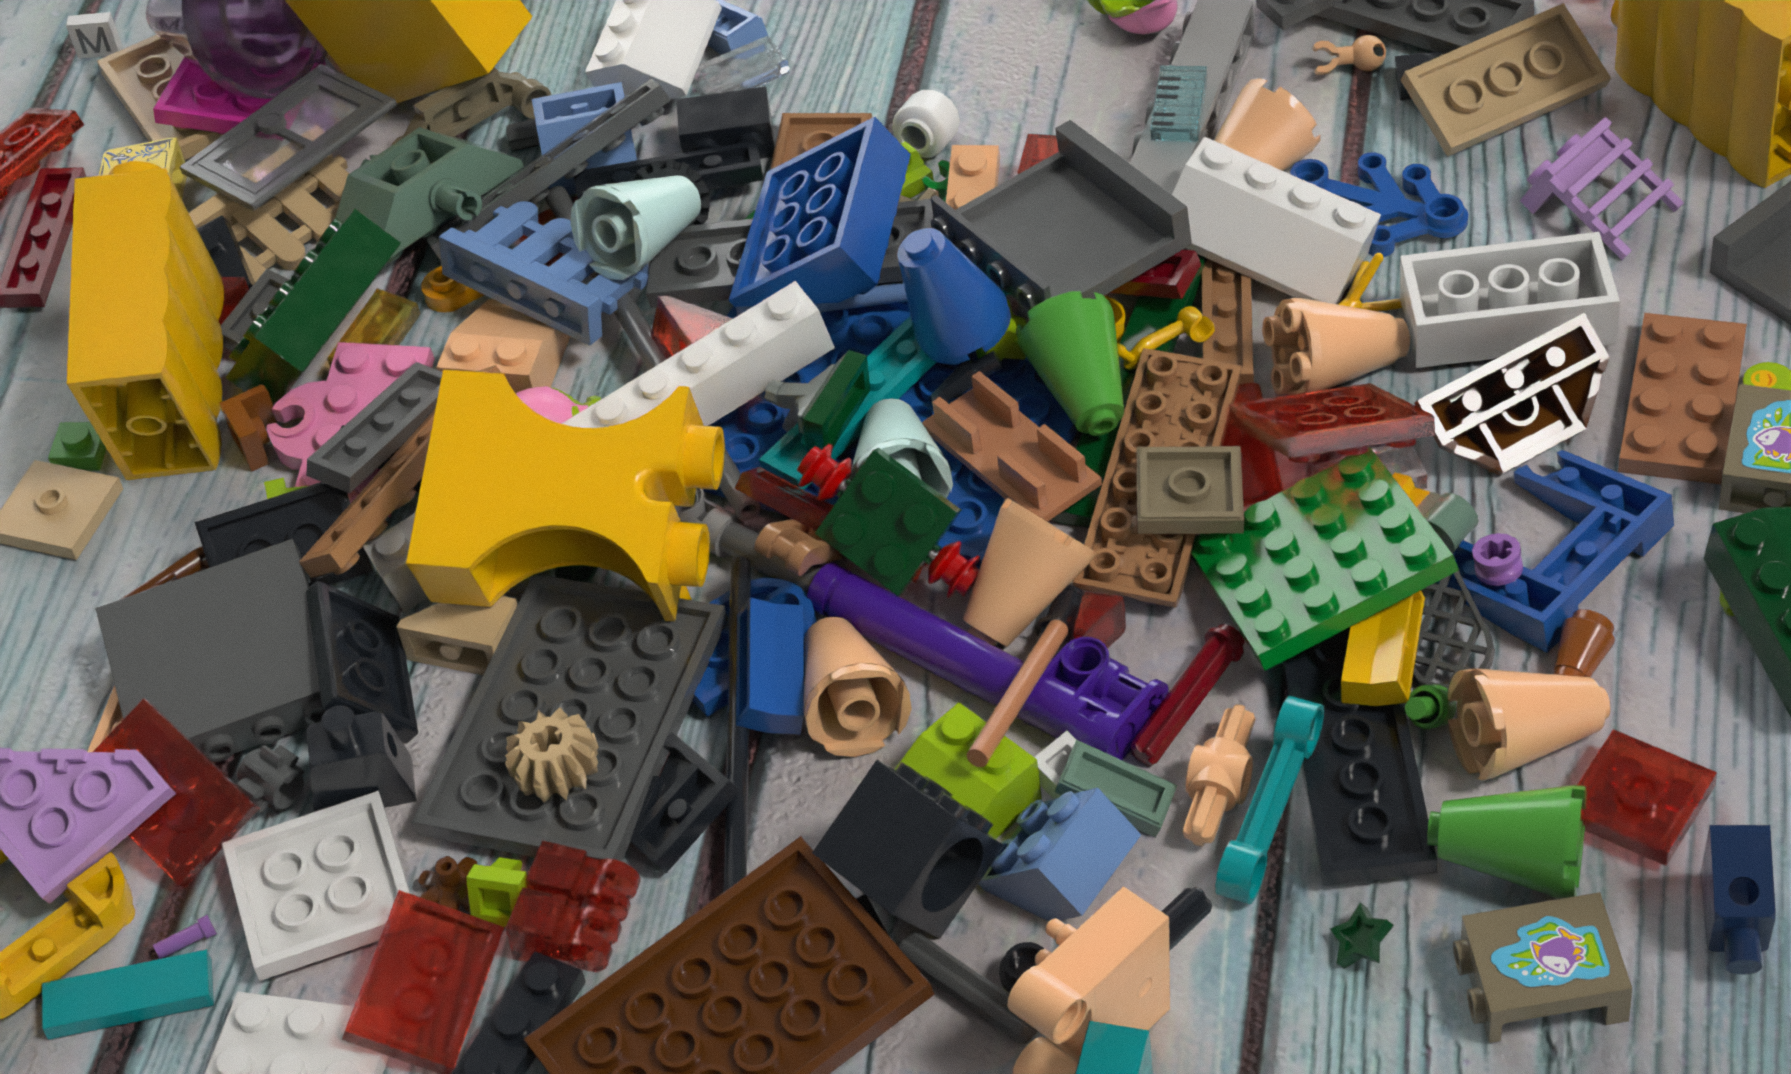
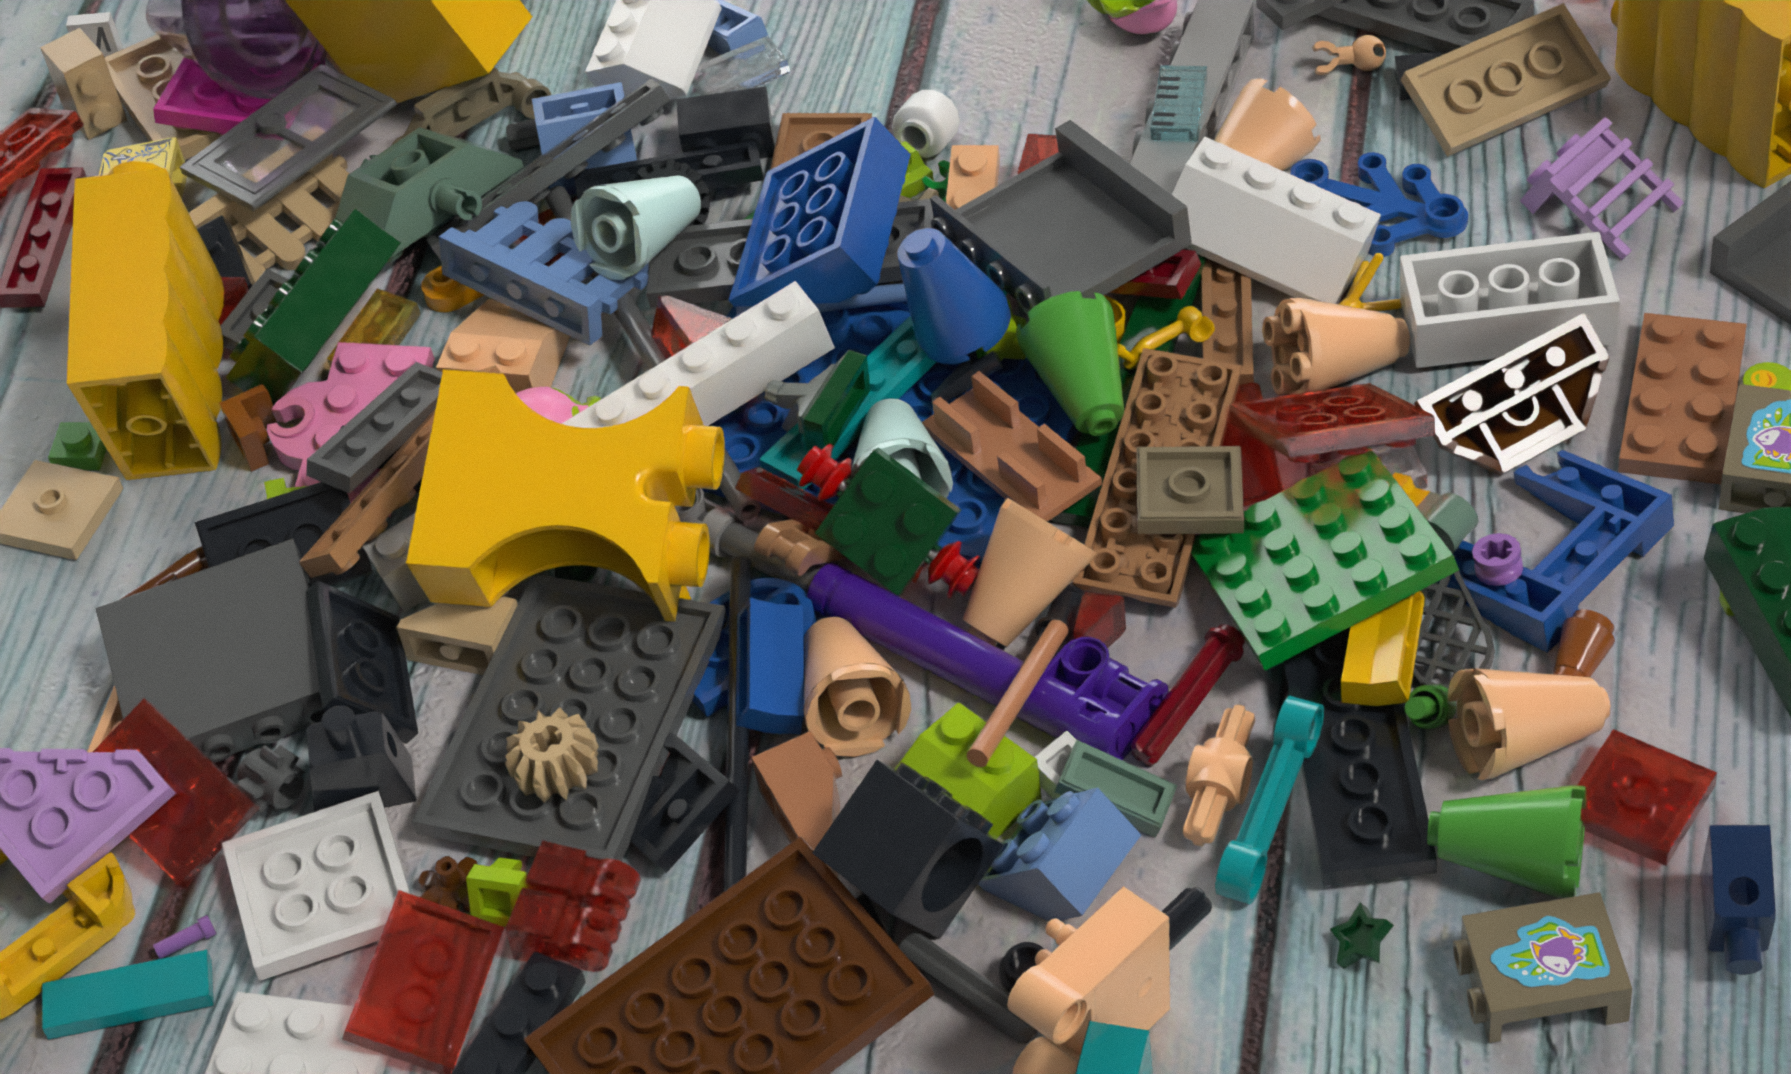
none -> tan brick [40,28,127,140]
none -> nougat slope [751,731,842,878]

